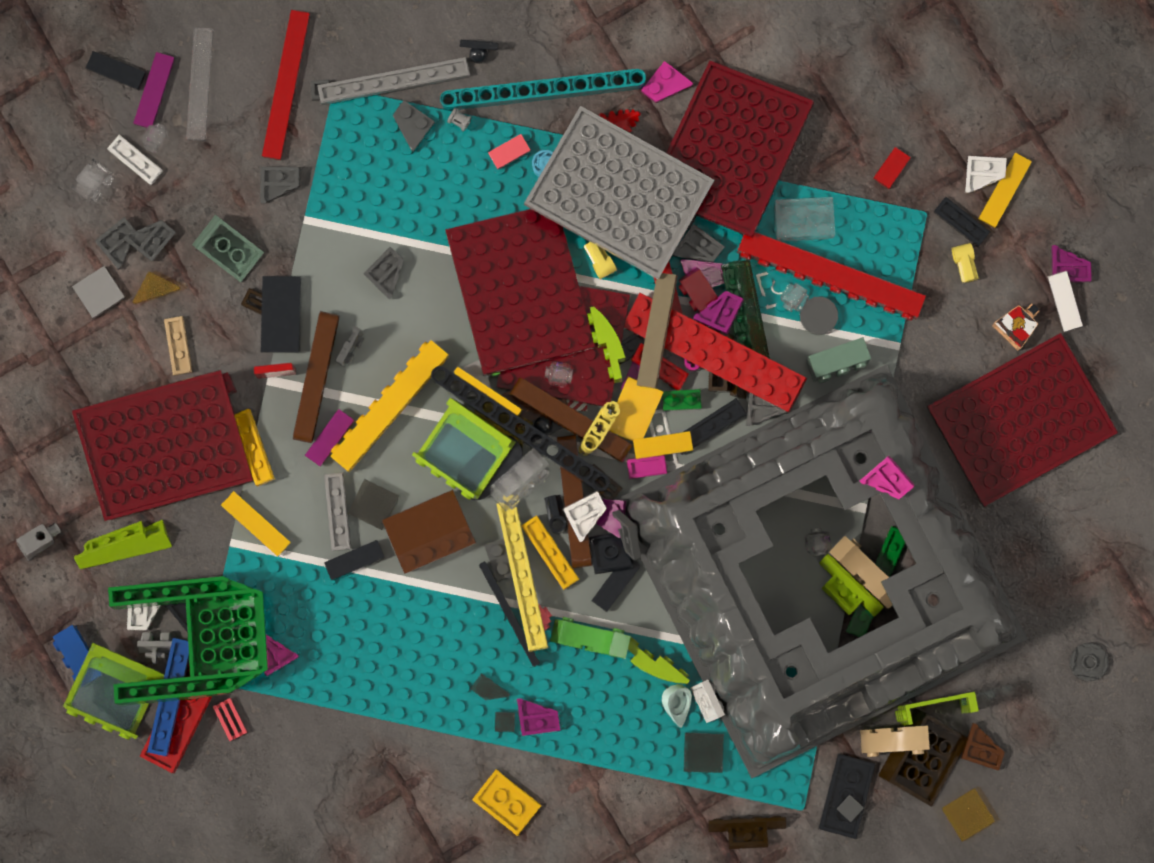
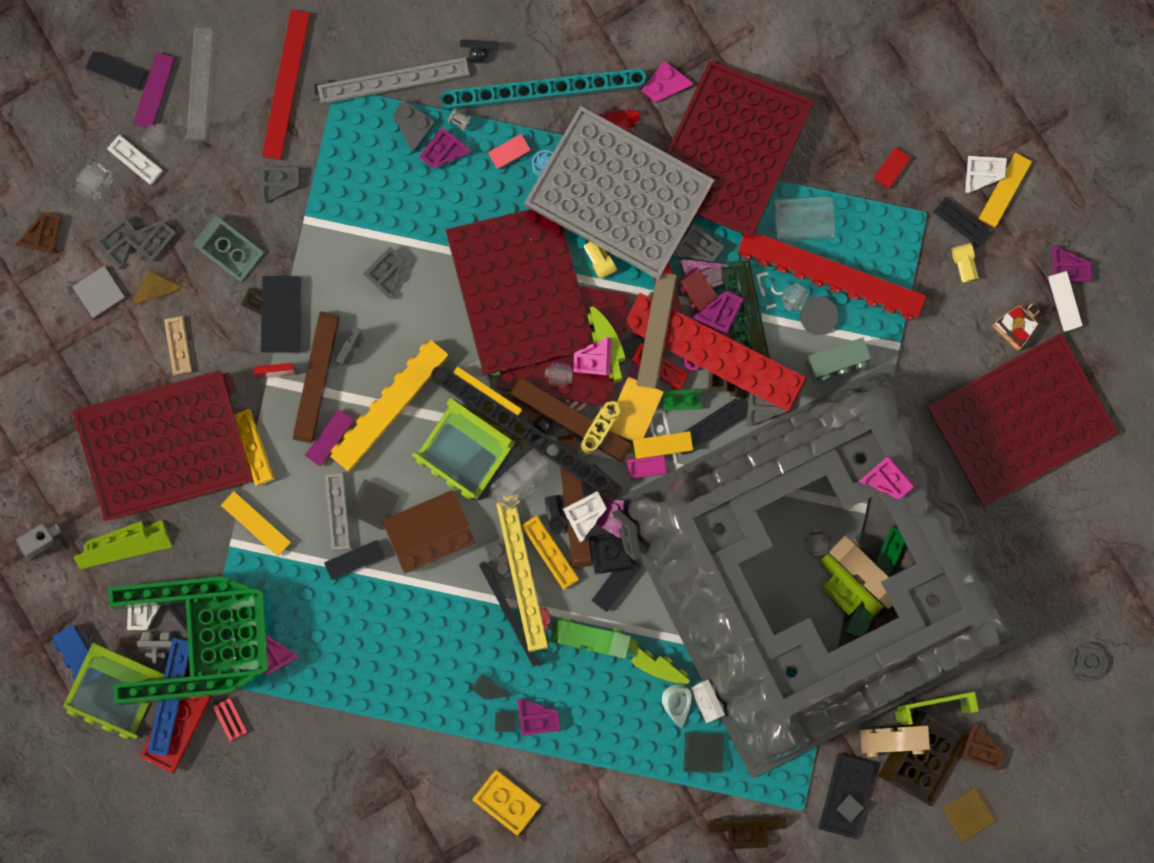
none -> reddish brown wing [16,212,62,254]
none -> magenta wing [419,127,471,170]
none -> dark pink wing [573,337,612,375]

